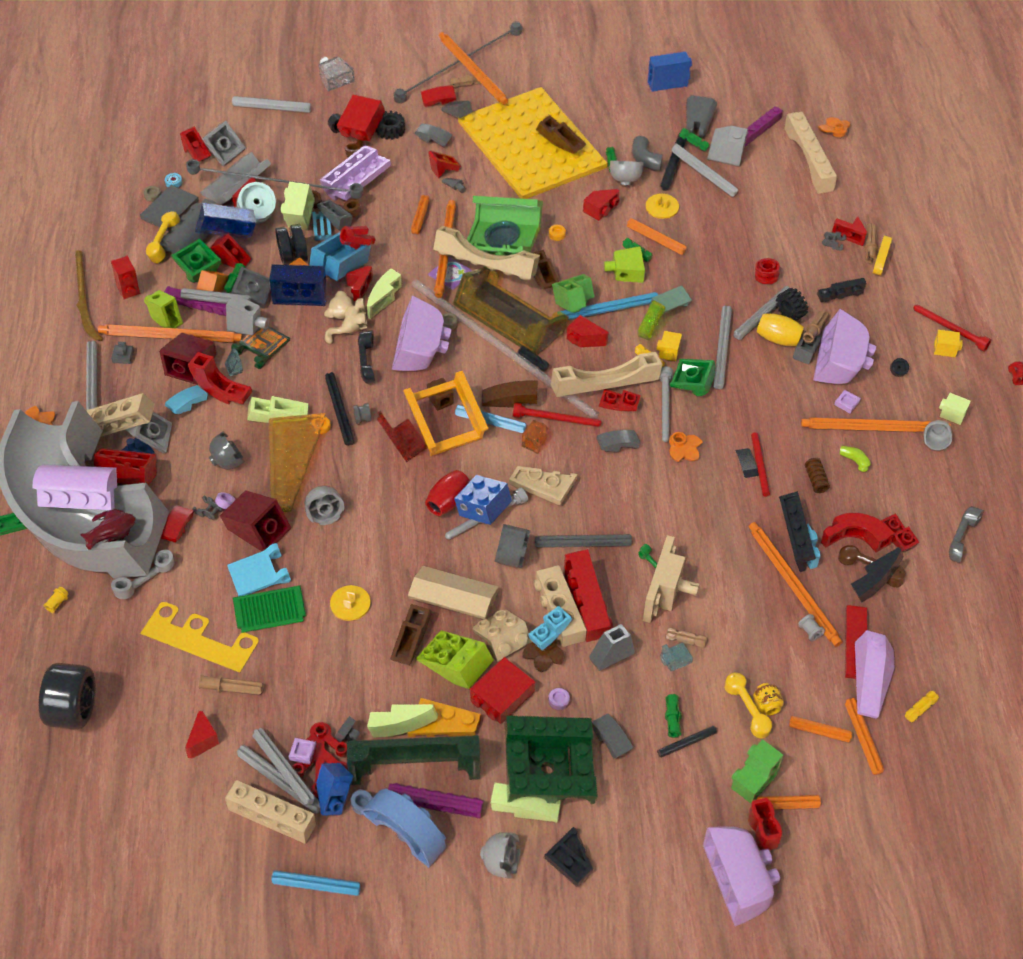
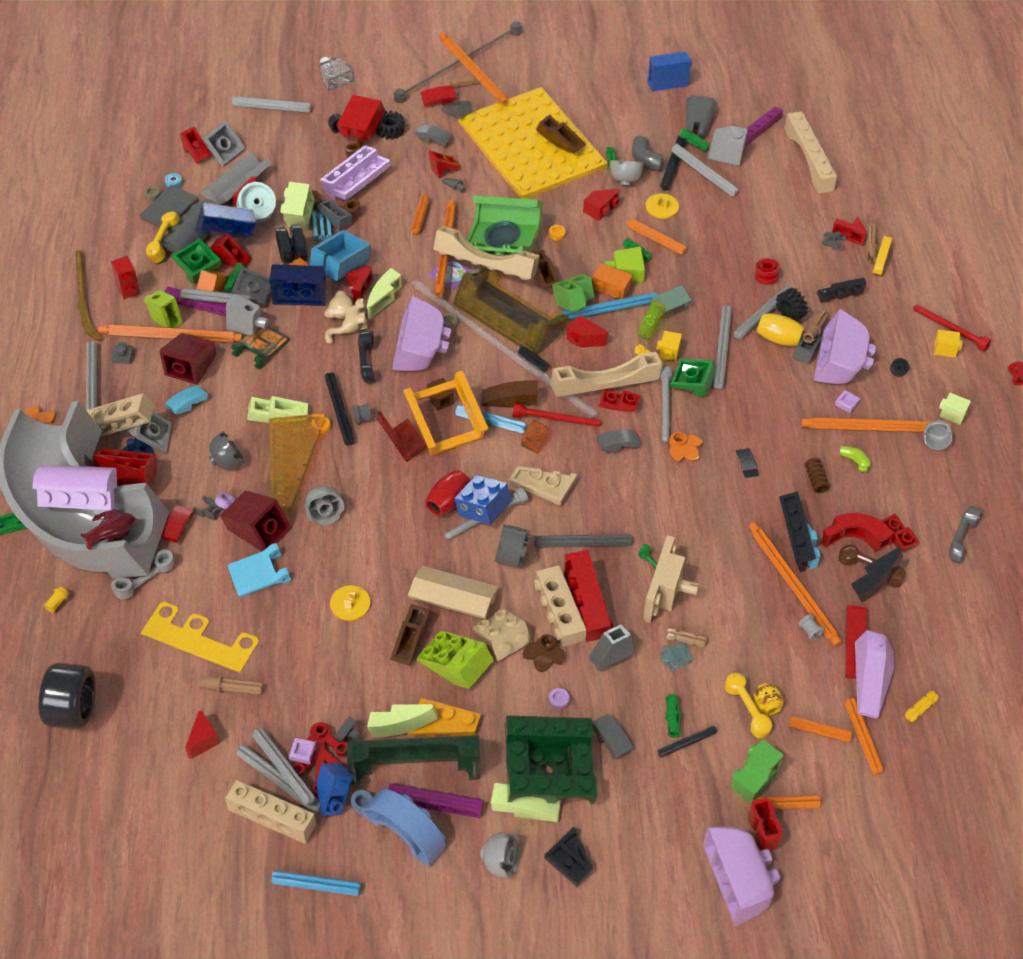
dark grey piece [186,159,363,199] -> none
red arch [188,352,252,405] -> none
clear light blue slope [225,348,243,376] -> none
green window [233,585,306,633] -> none
red rock [340,226,376,250] -> none
red brick [470,657,535,724] -> none
medium azure slope [528,606,572,650] -> none
red bar [751,432,770,497] -> none
orange plate [818,117,850,137] -> none
none -> orange brick [592,264,632,299]

